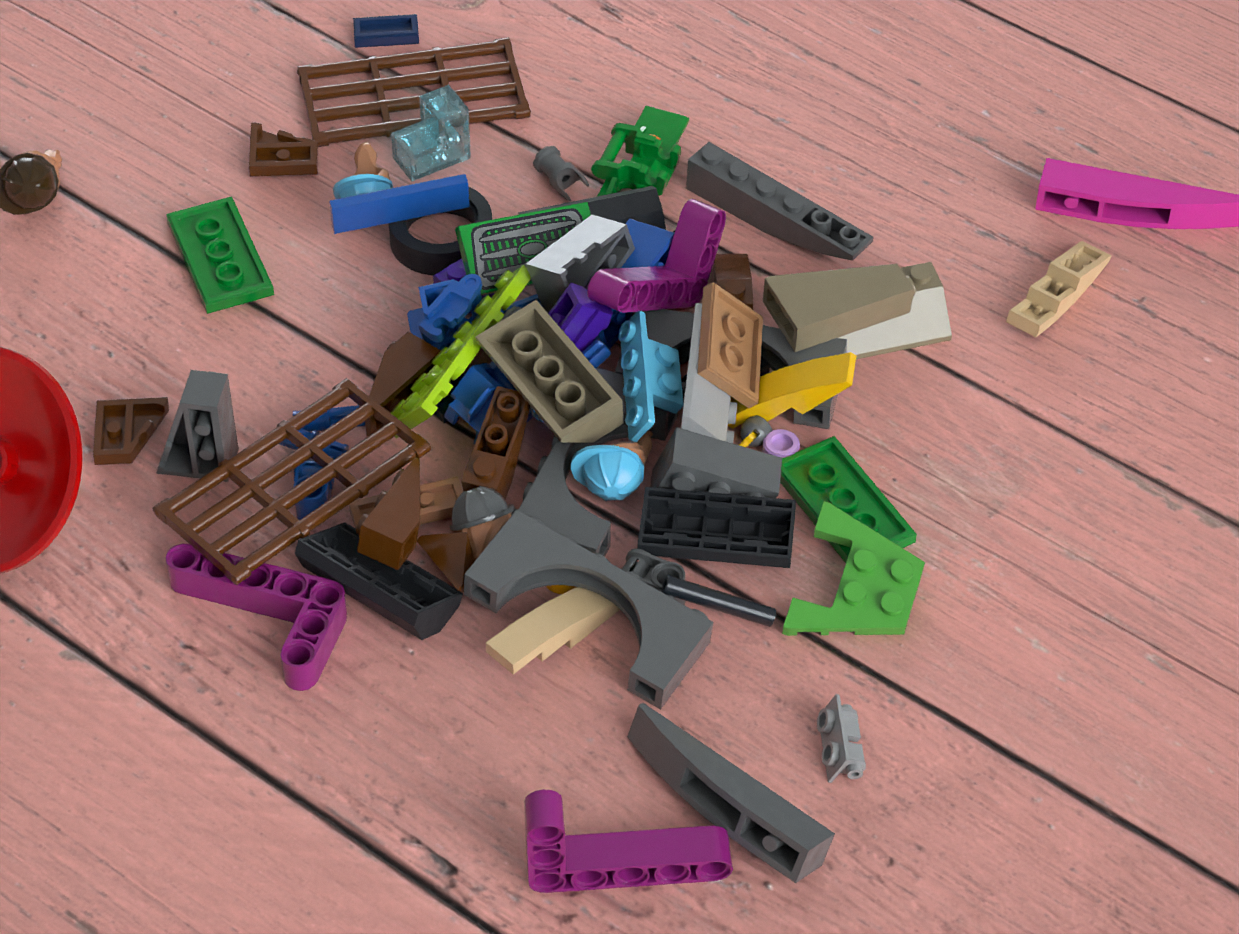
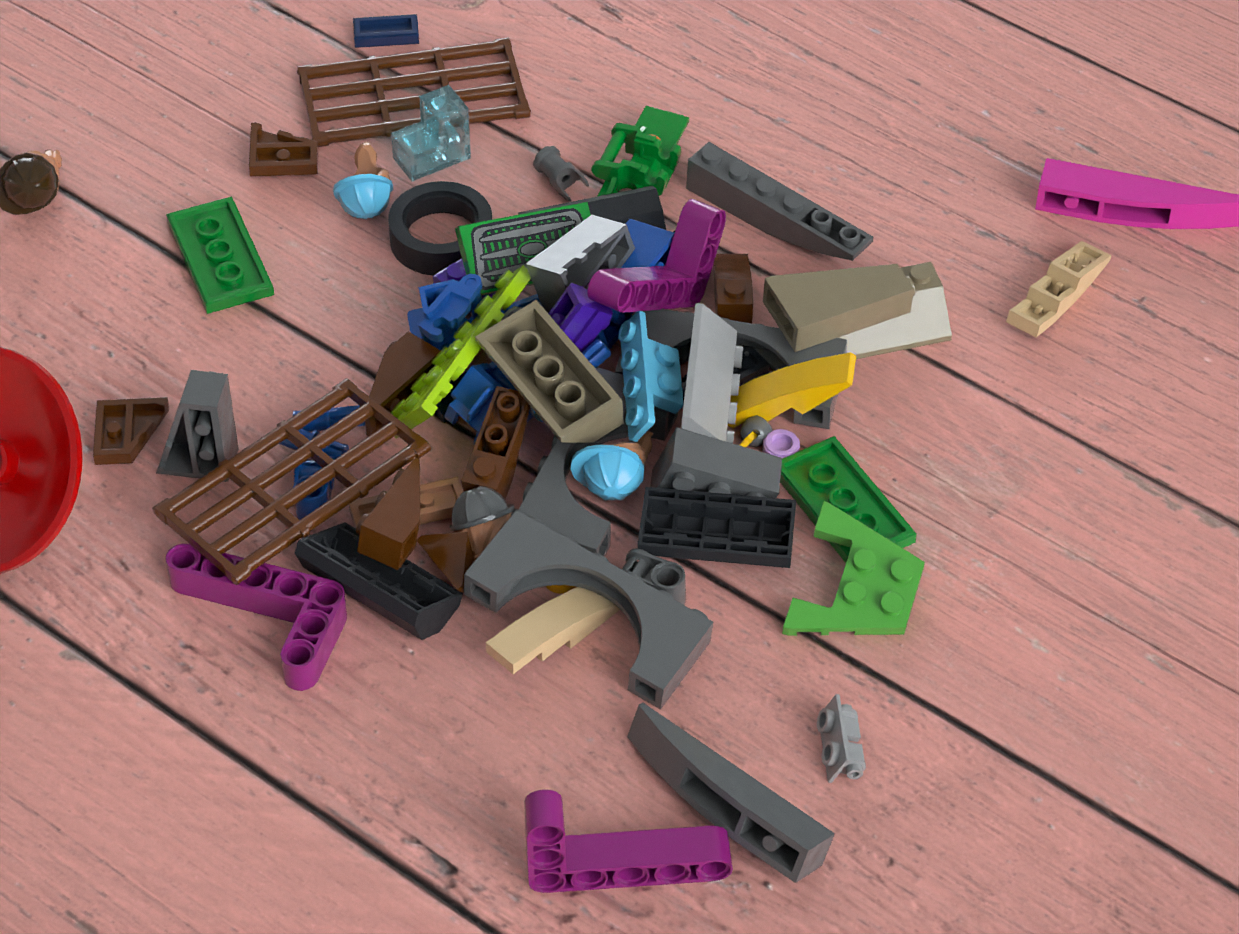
blue tile [329,174,469,234] -> none
black piece [661,575,776,627] -> none
medium nougat tile [697,282,763,408] -> none

